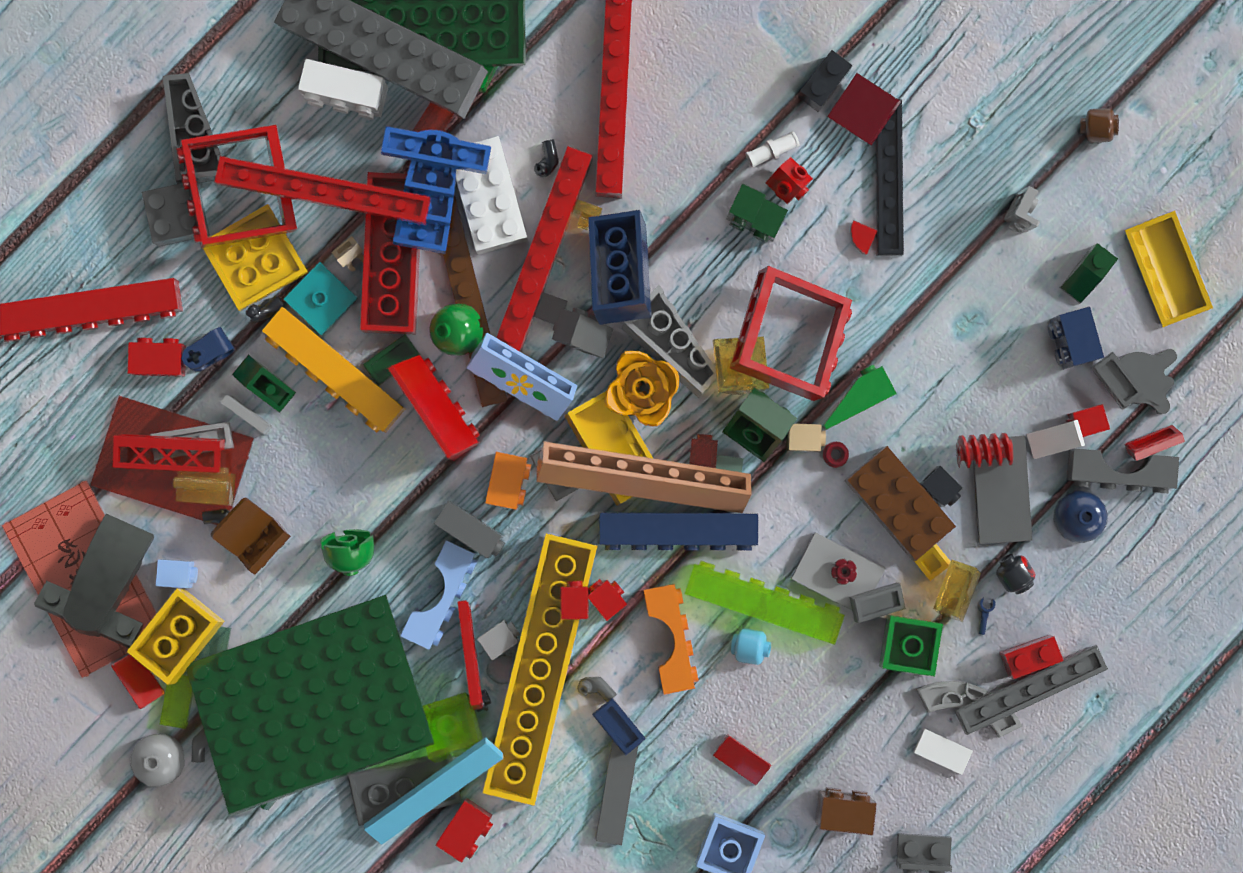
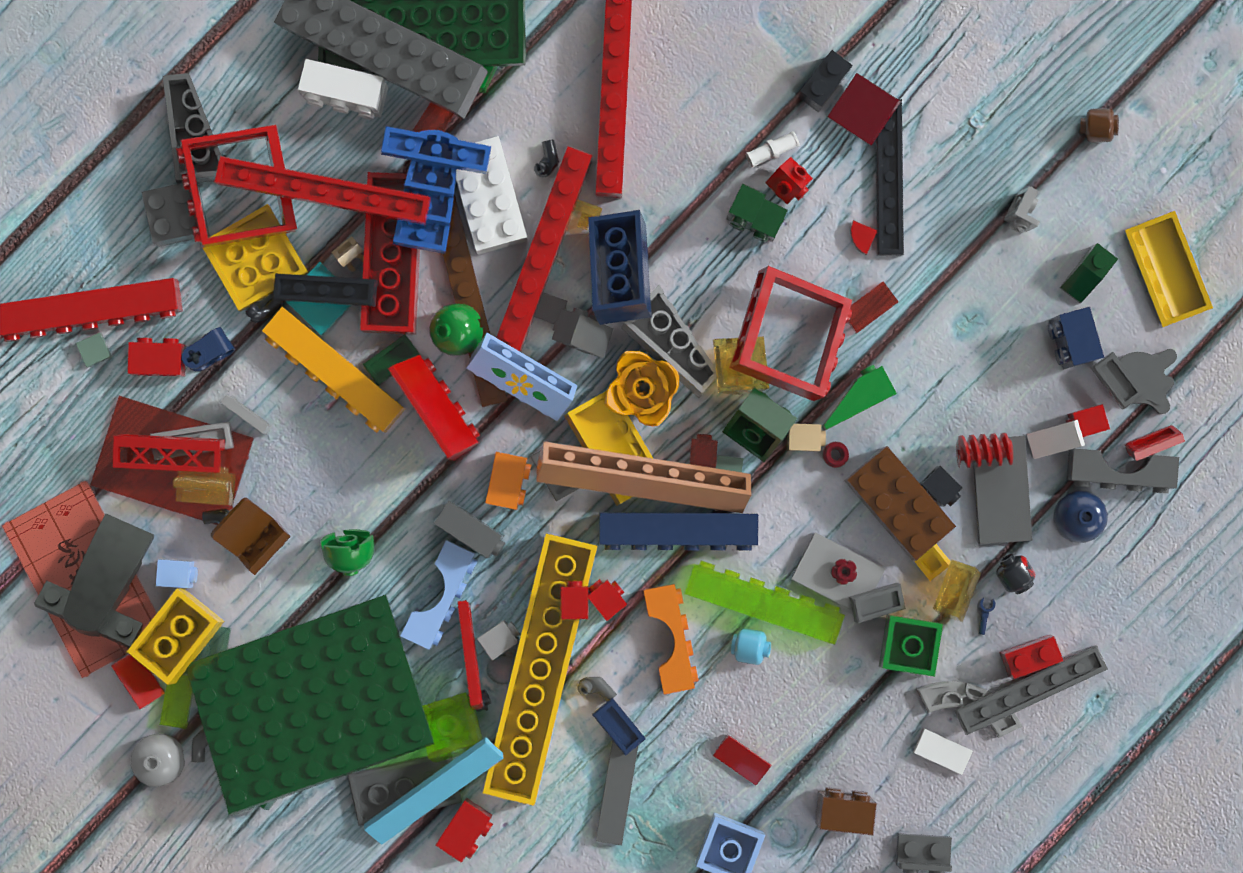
dark green slope [232,354,296,413] -> none
none -> sand green tile [76,332,112,368]
none -> black tile [273,273,378,307]
none -> clear red tile [848,281,899,334]

